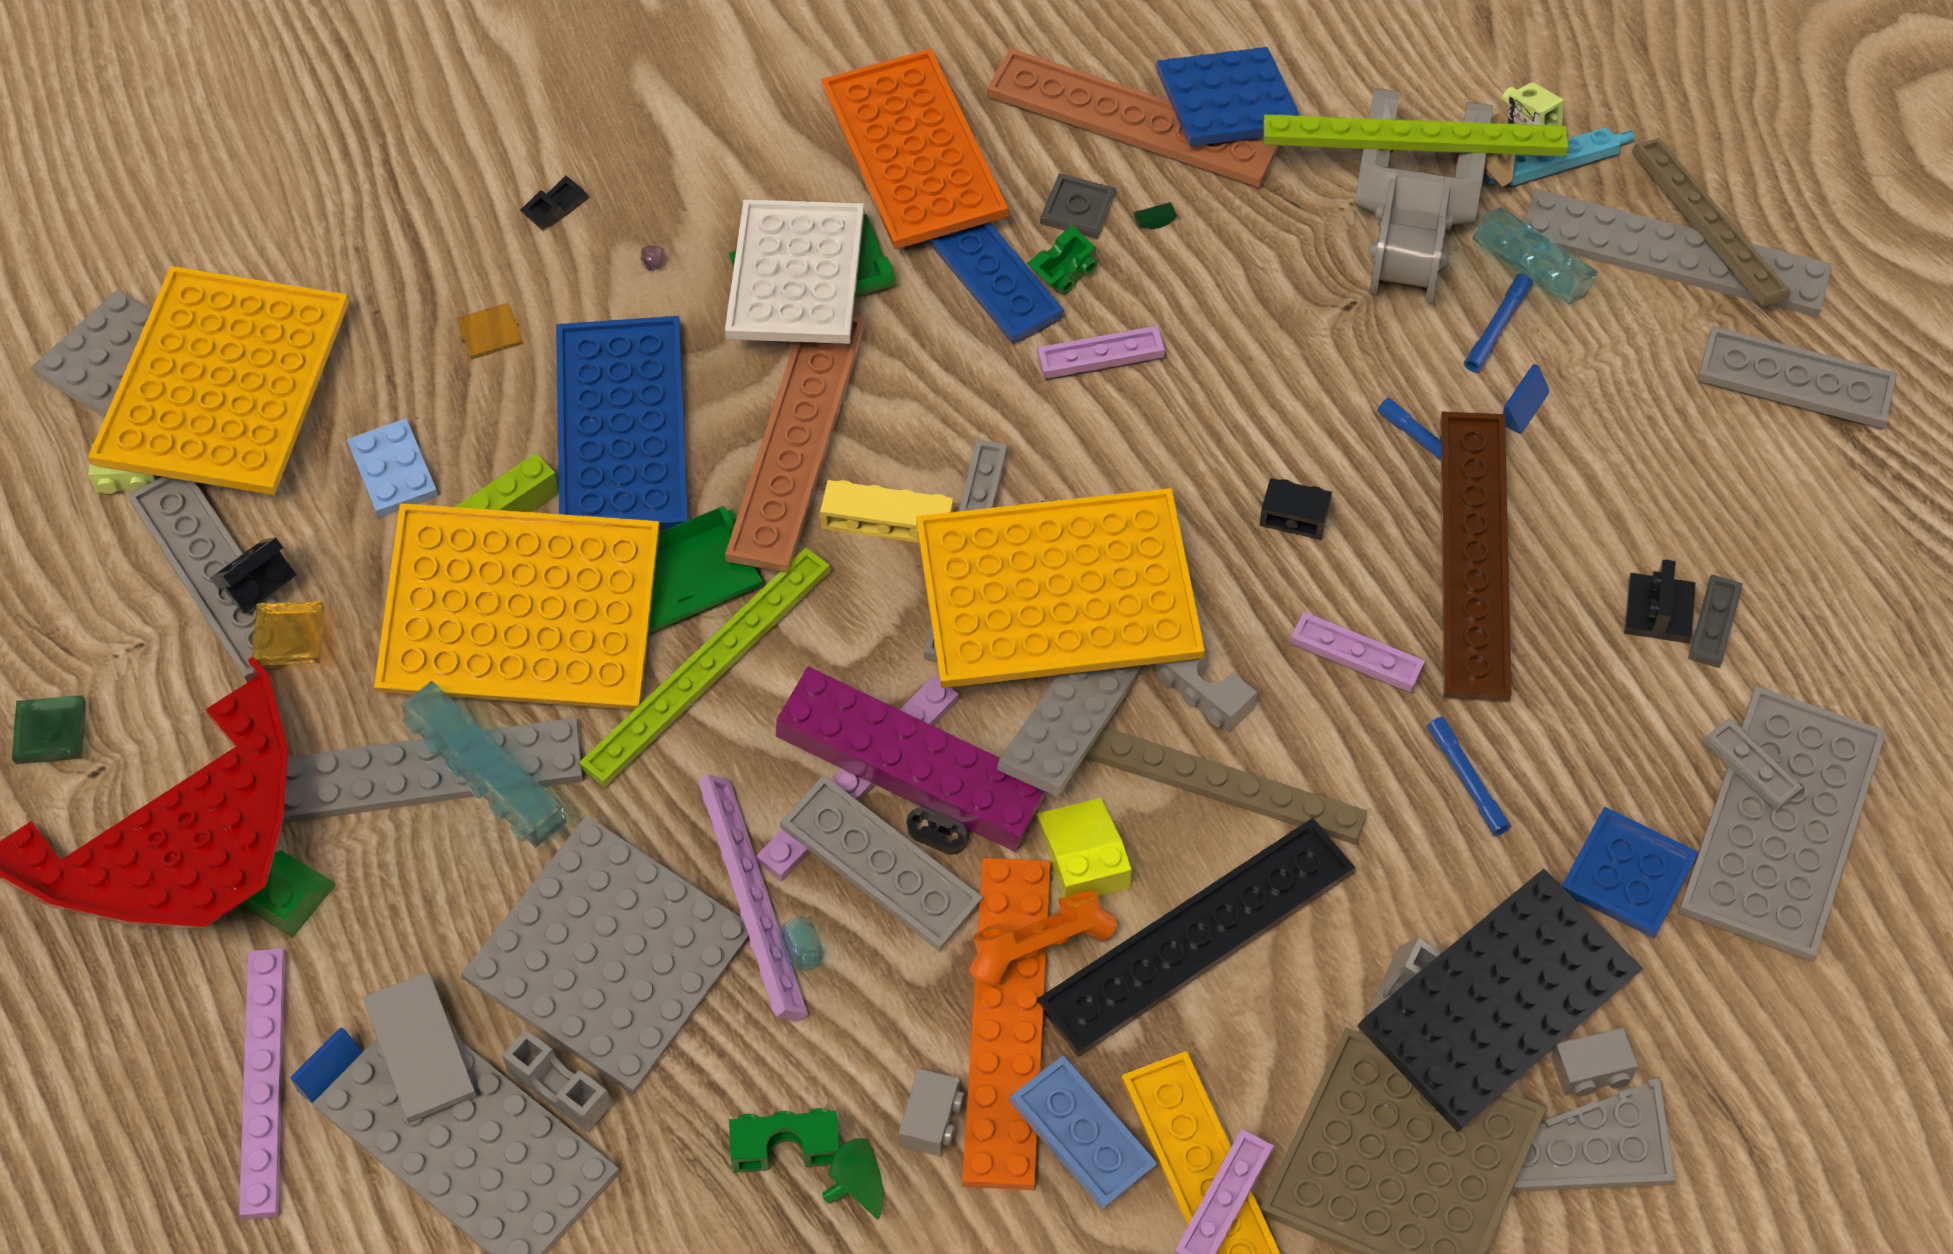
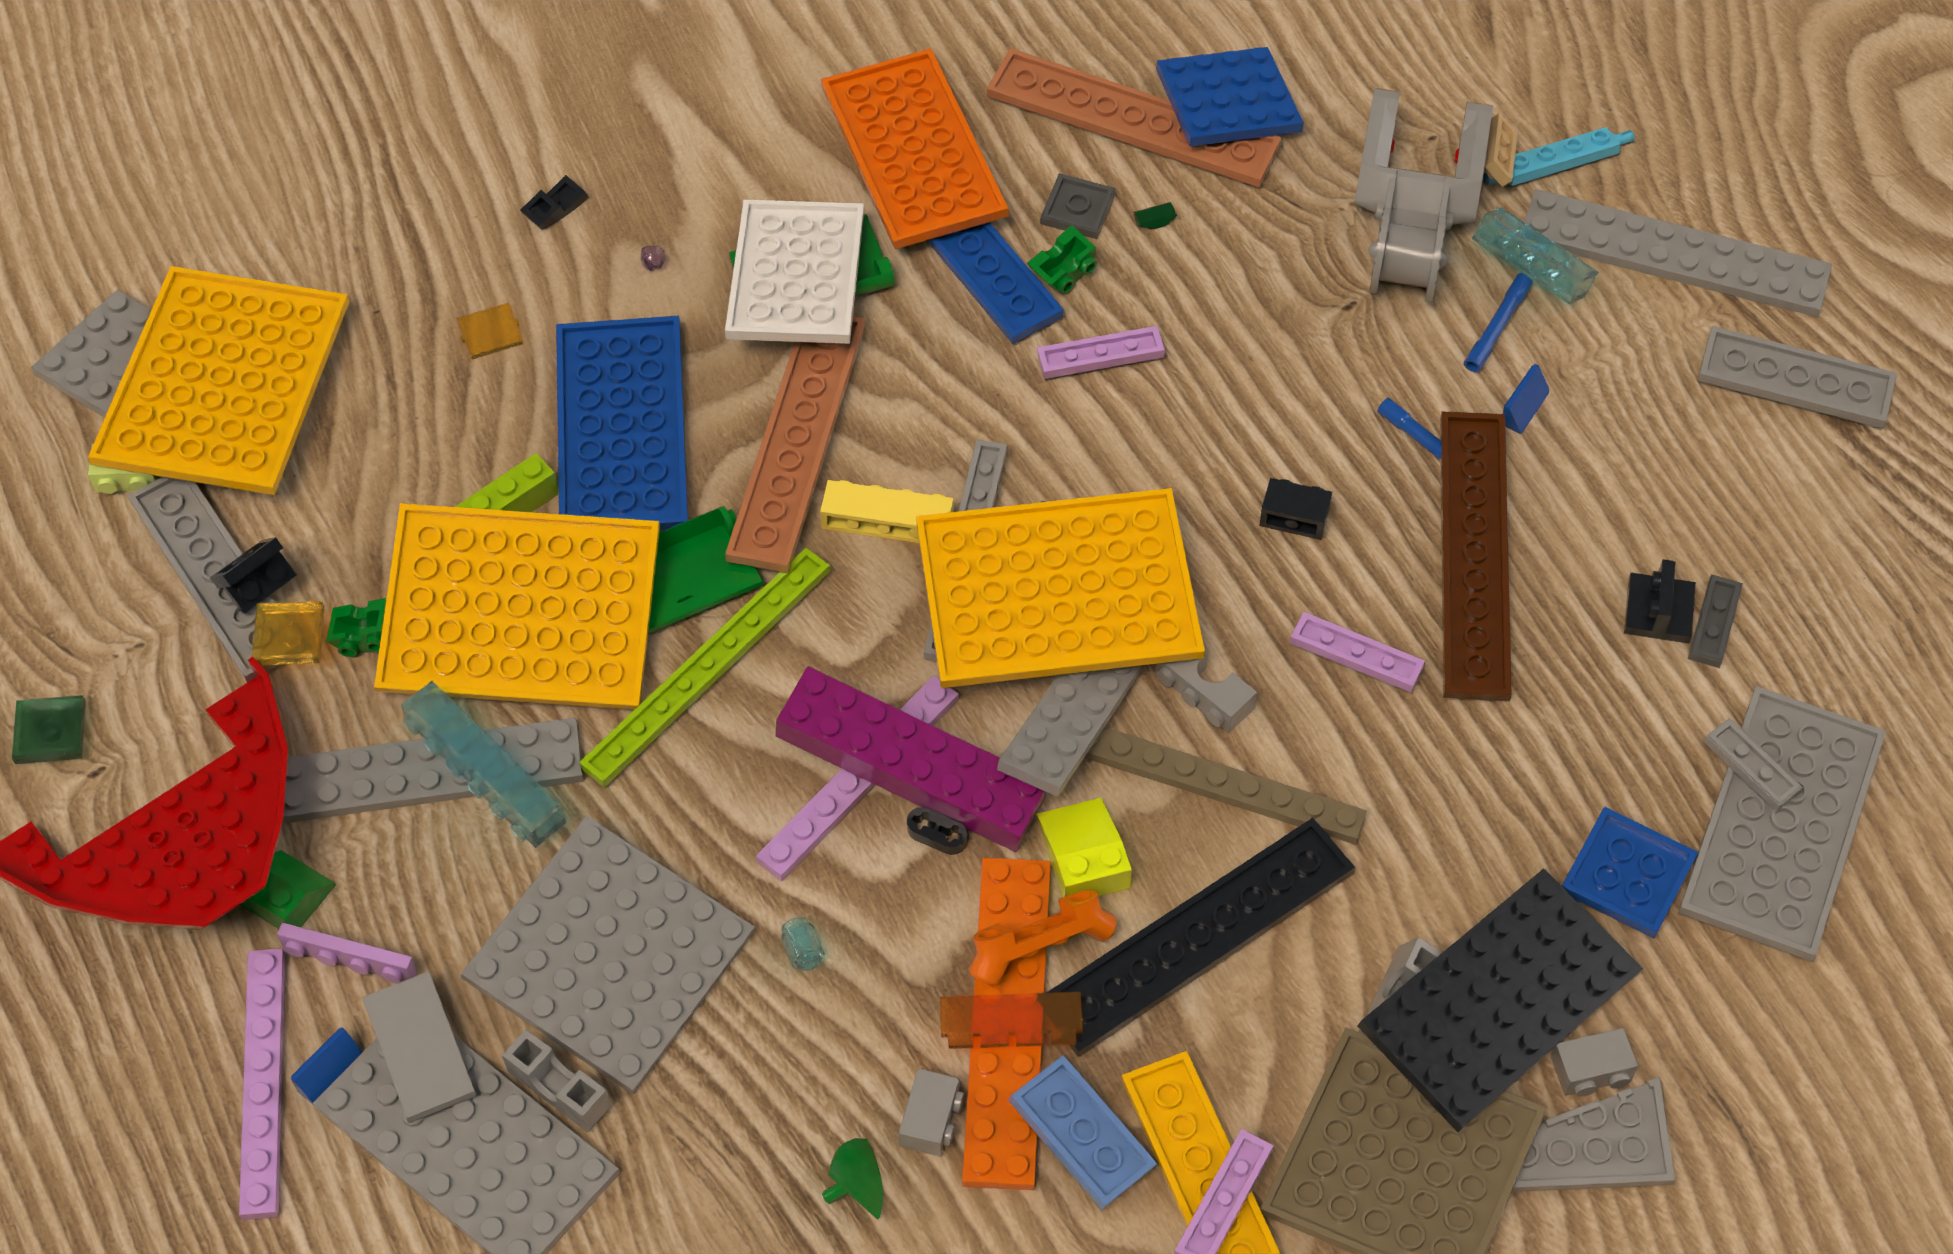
light blue plate [346,418,438,518] -> none
lavender plate [698,774,808,1022] -> none
green arch [729,1108,840,1173] -> none
light grey plate [780,774,983,951] -> none
lime plate [1263,114,1568,156] -> none
blue piece [1427,717,1511,836] -> none
yellowish green torso [1502,83,1564,126] -> none
dark tan tile [1632,138,1791,307] -> none
none -> lavender plate [277,923,417,983]
none -> green cylinder [326,598,386,657]
none -> clear orange windscreen [940,992,1083,1049]

